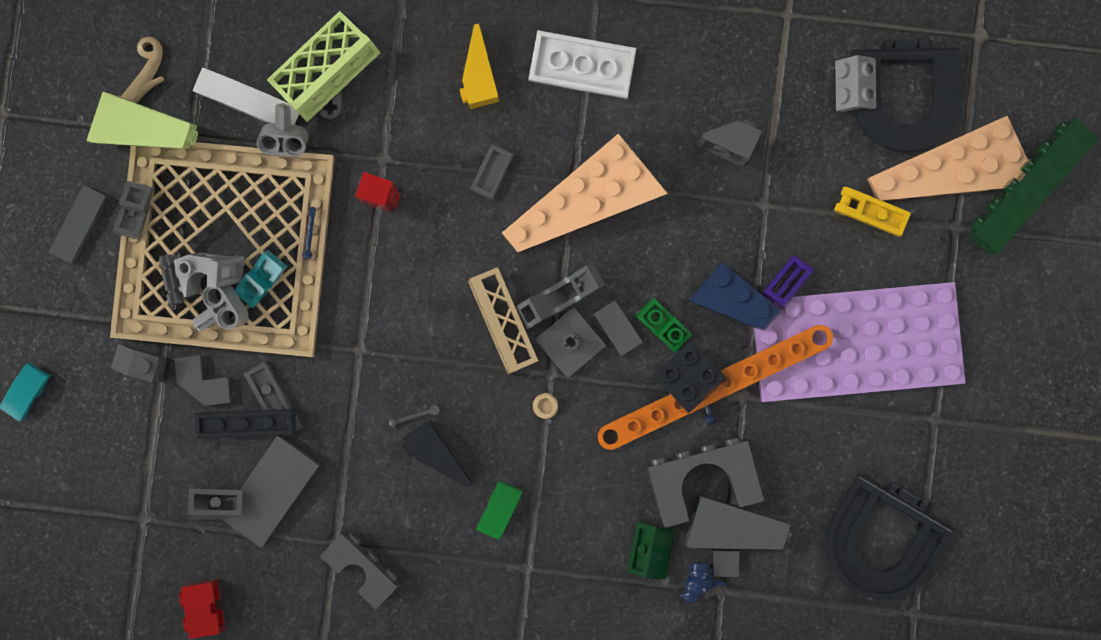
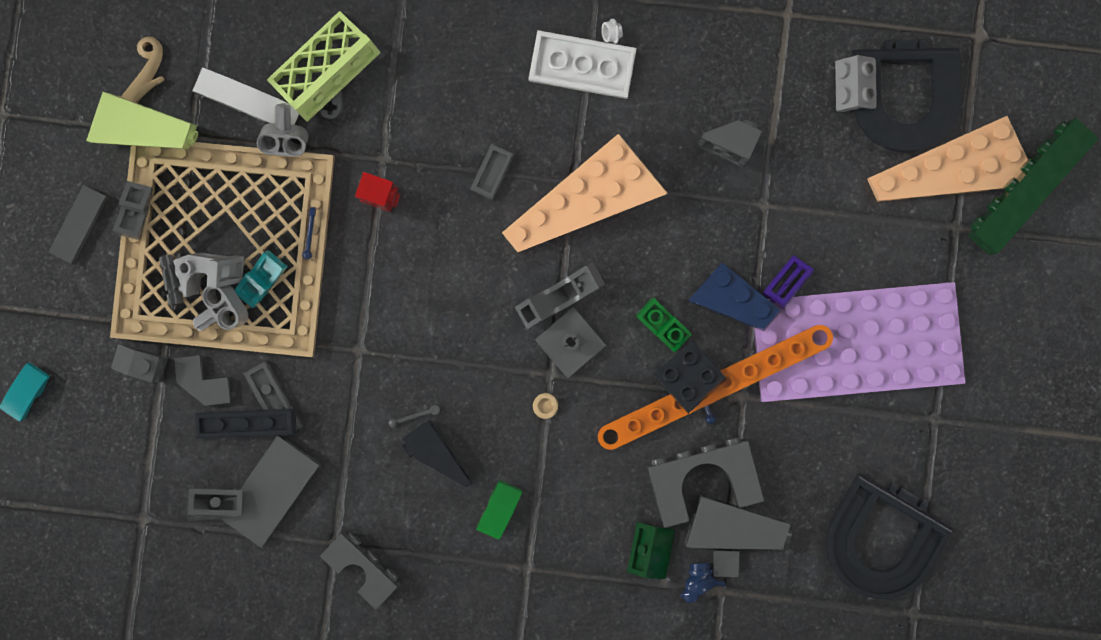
red brick [179,579,226,639] -> none
yellow slope [460,24,499,109] -> none
tan fence [468,267,538,374] -> none
dark grey tile [594,300,643,356] -> none
yellow plate [834,187,911,237] -> none
none -> white plate [602,19,623,44]

